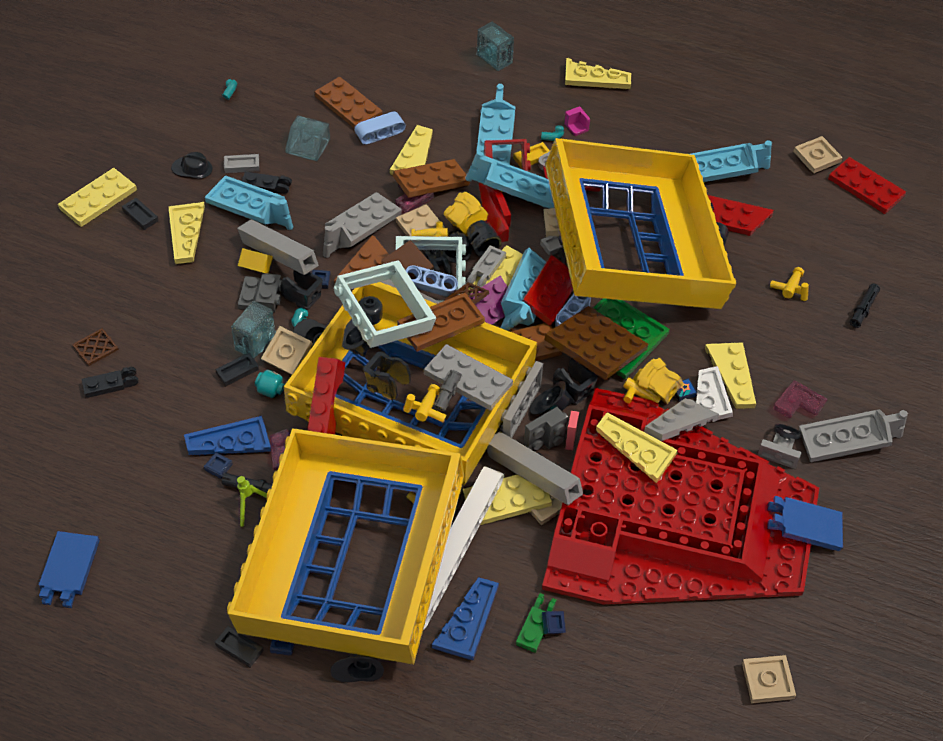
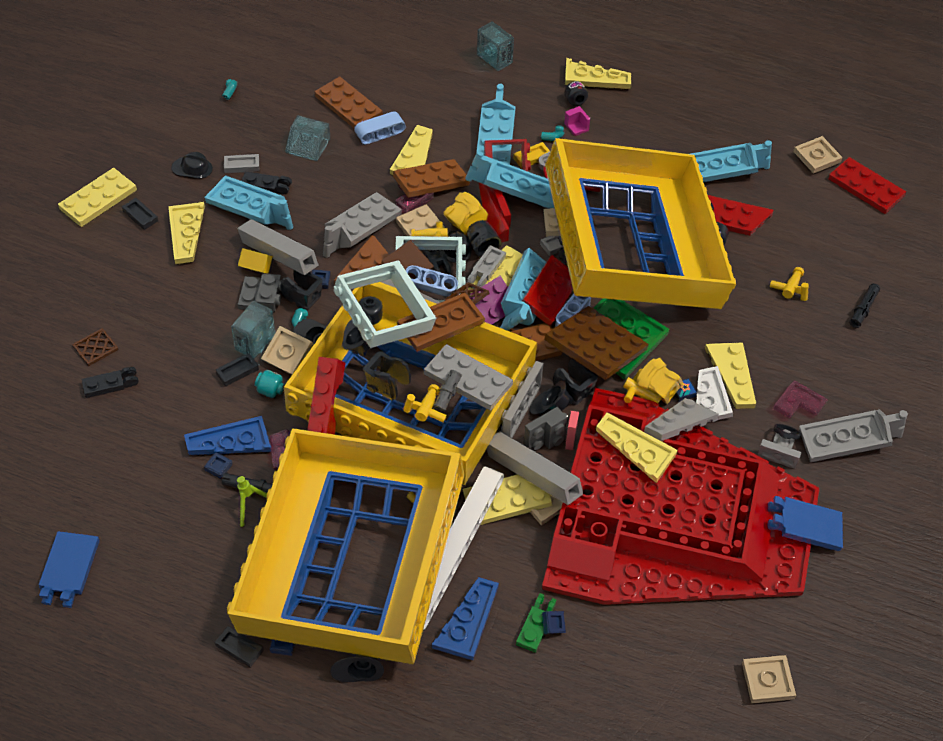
none -> black head [564,81,588,106]

